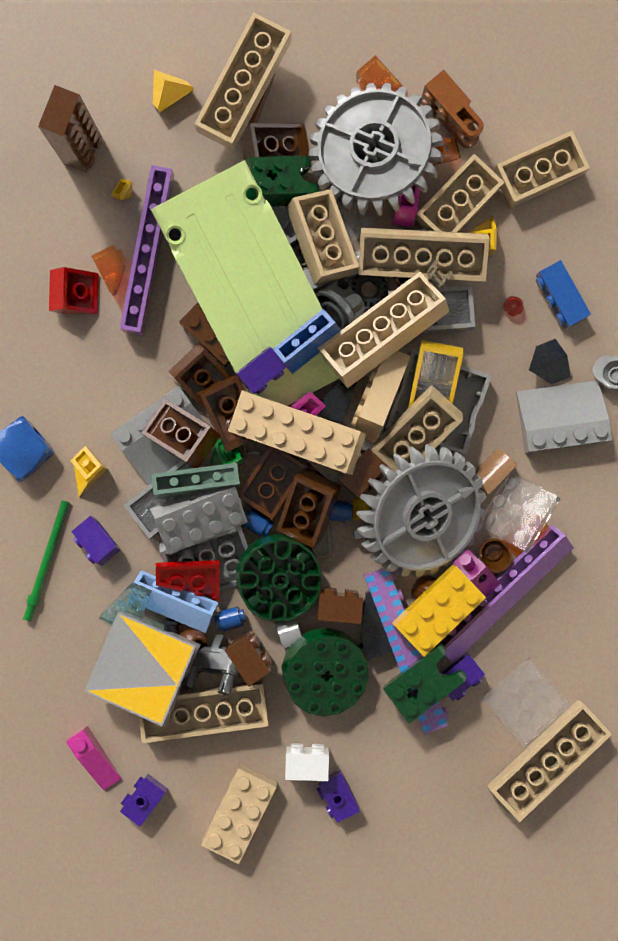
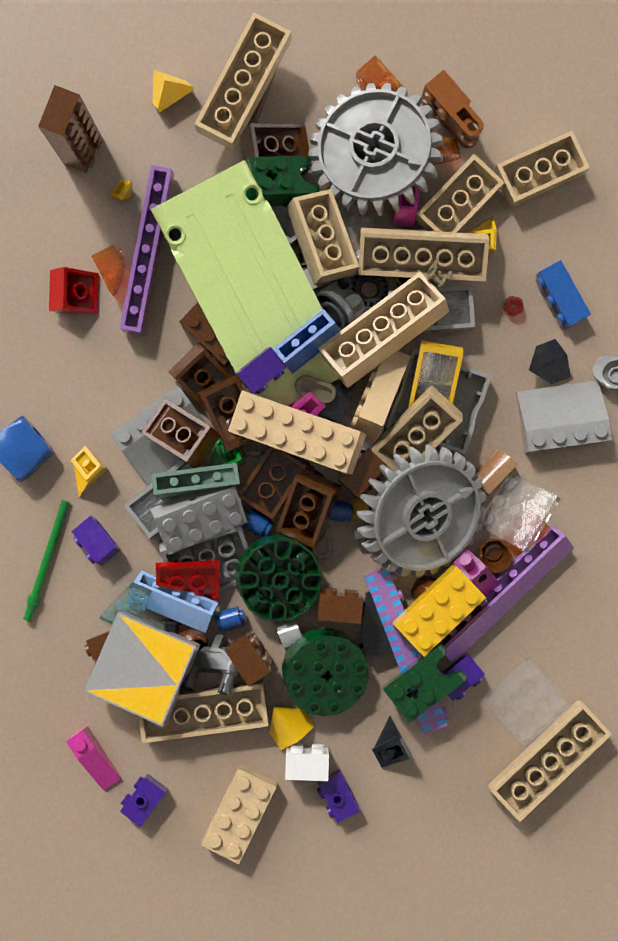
none -> reddish brown brick [85,631,110,660]
none -> yellow slope [269,707,315,750]
none -> dark tan tile [295,375,336,404]
none -> black slope [372,716,412,768]

